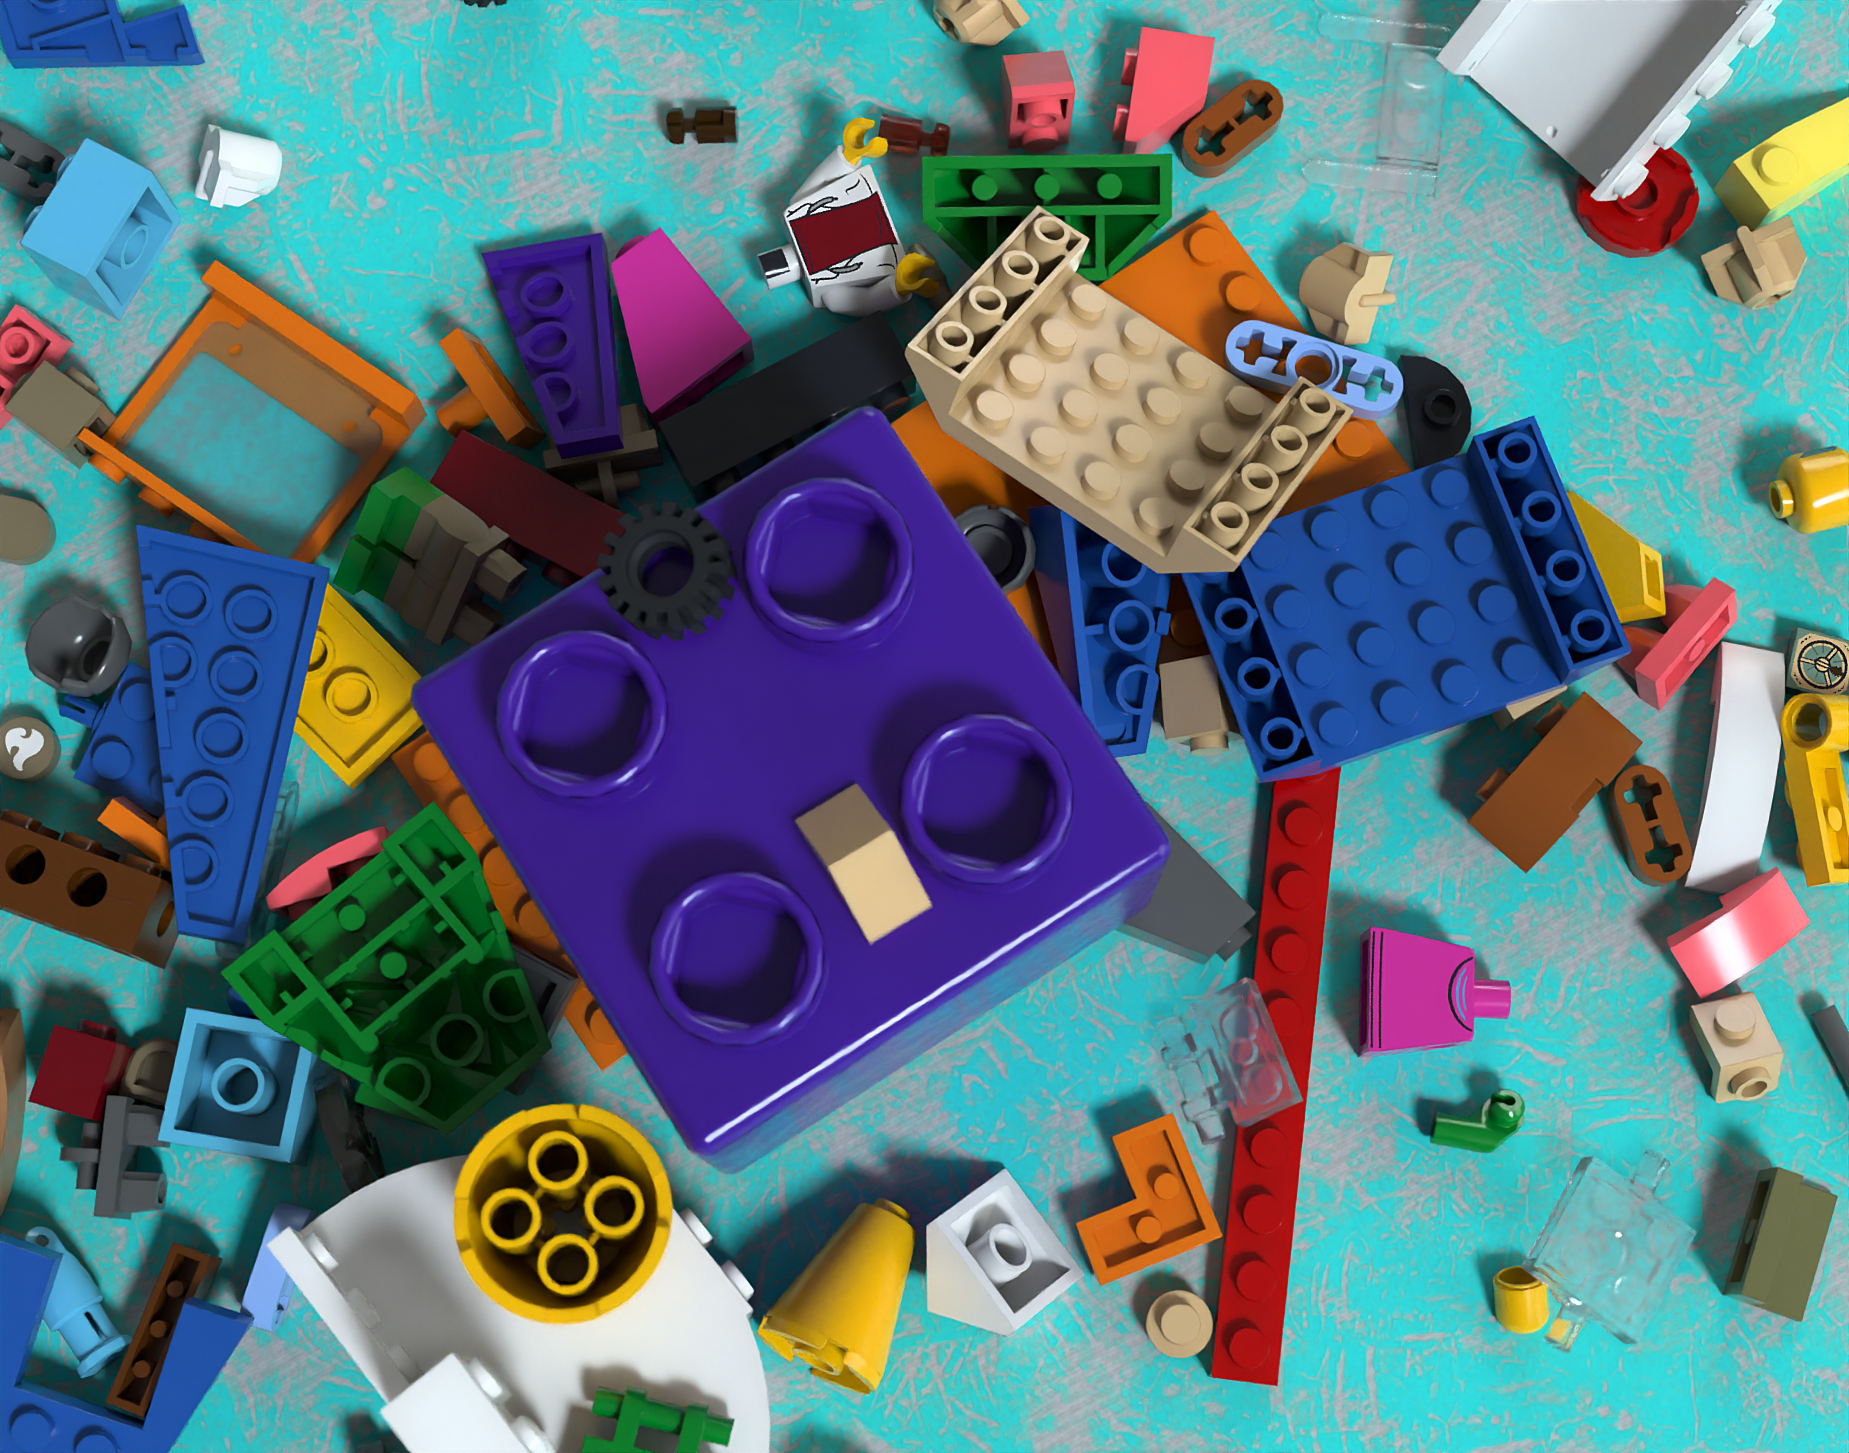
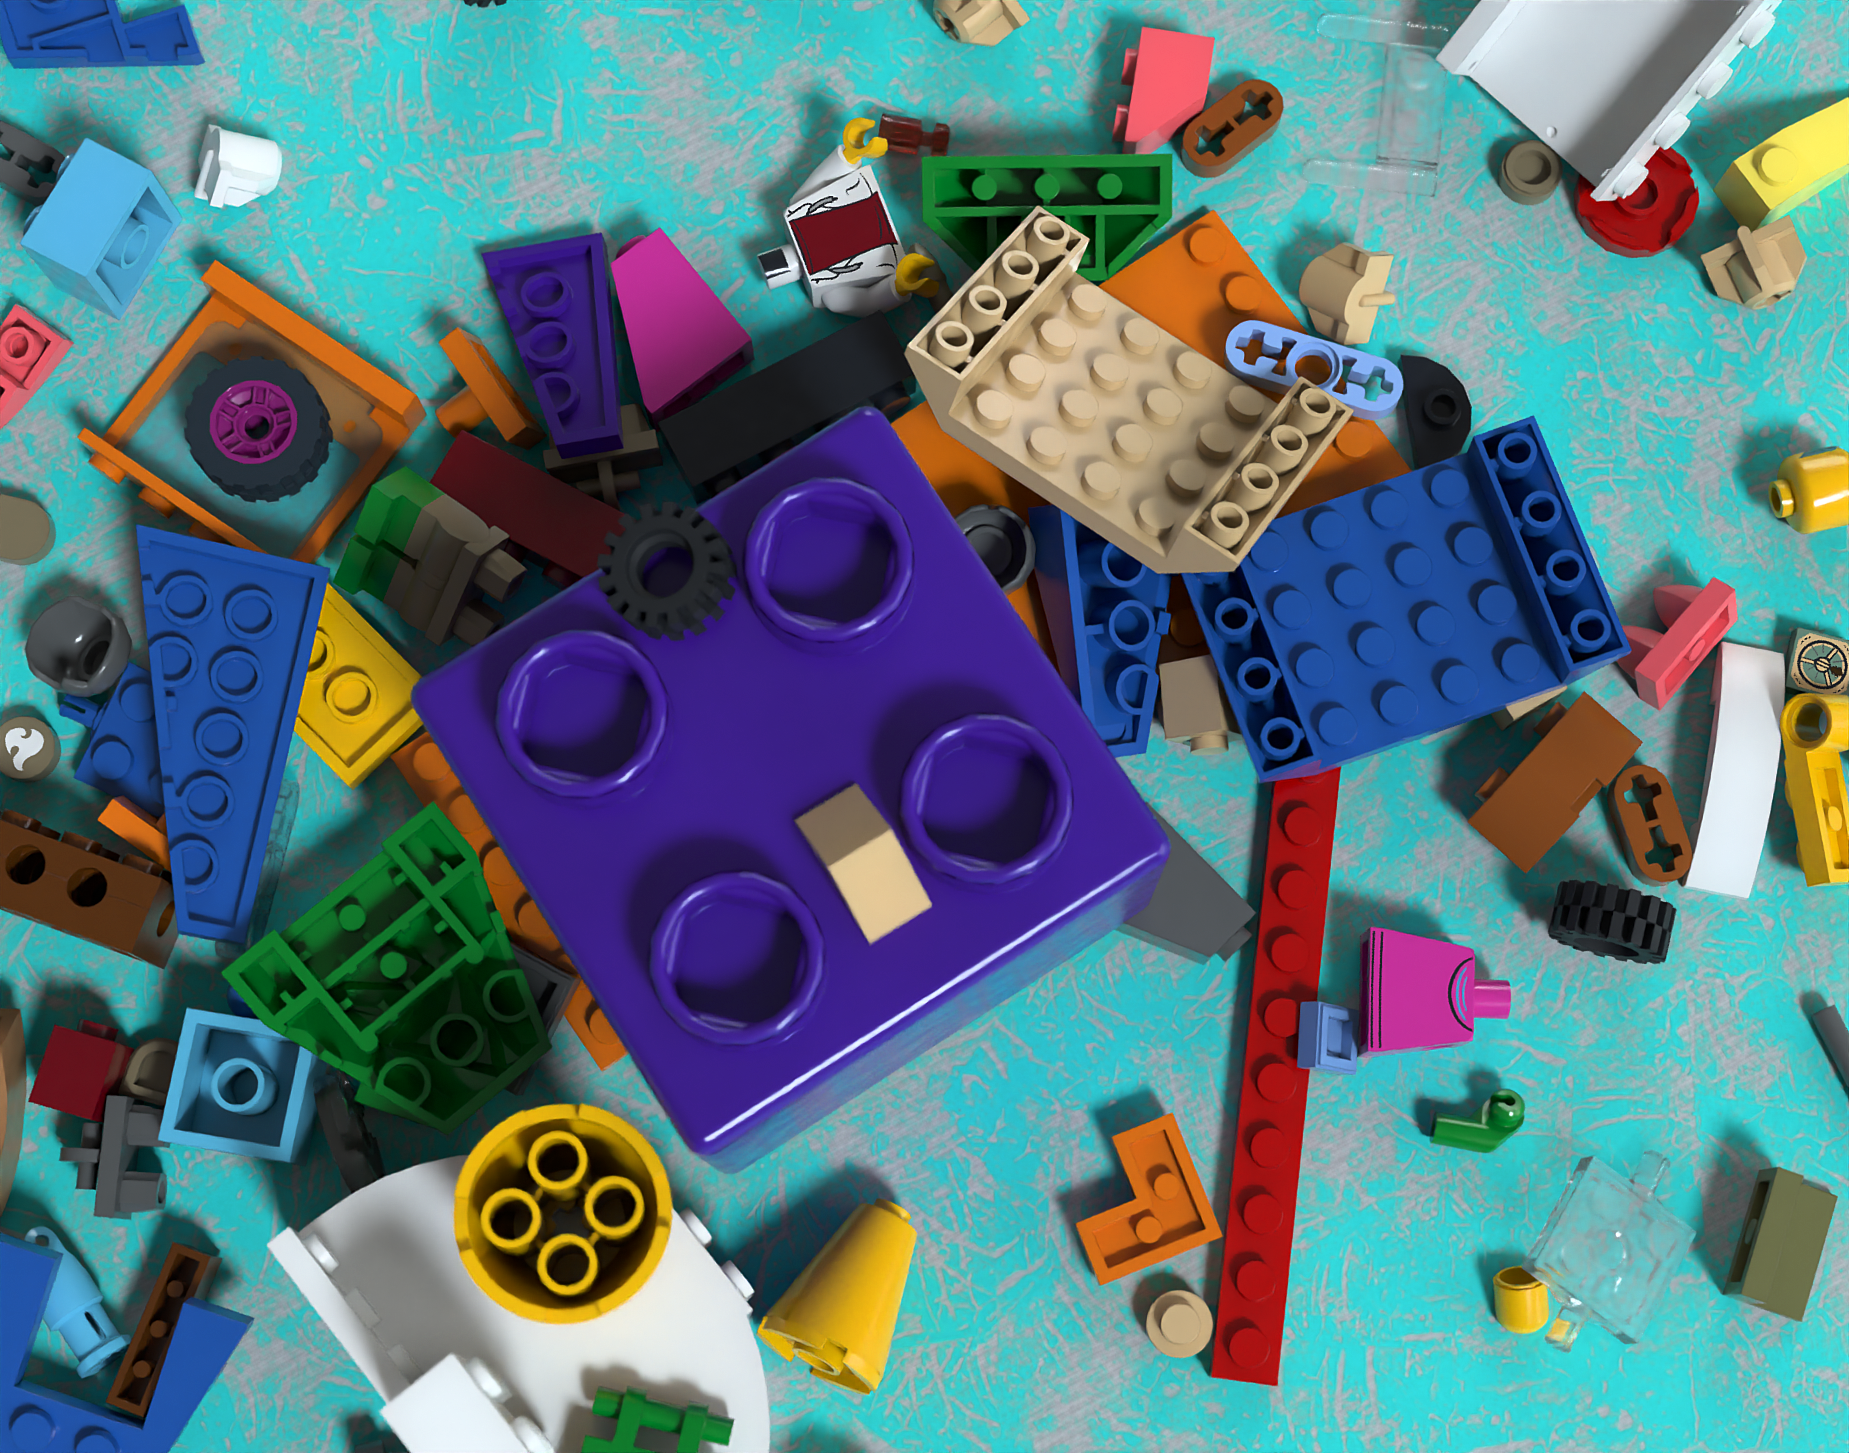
dark tan brick [4,360,117,469] -> none
light blue beam [240,1201,316,1333] -> none
coral slope [266,826,393,923] -> none
dark brown piece [666,106,739,144] -> none
white slope [926,1168,1085,1337] -> none
coral slope [1000,50,1075,153] -> none
clear plate [1157,977,1303,1146] -> none
yellow slope [1567,491,1666,623] -> none
coral slope [1666,867,1810,999] -> none
tan bracket [1689,991,1784,1104] -> none
none -> black wheel [184,356,333,503]
none -> medium blue tile [1297,1002,1359,1075]
none -> dark tan tile [1498,140,1563,205]
none -> black tyre [1548,880,1677,964]

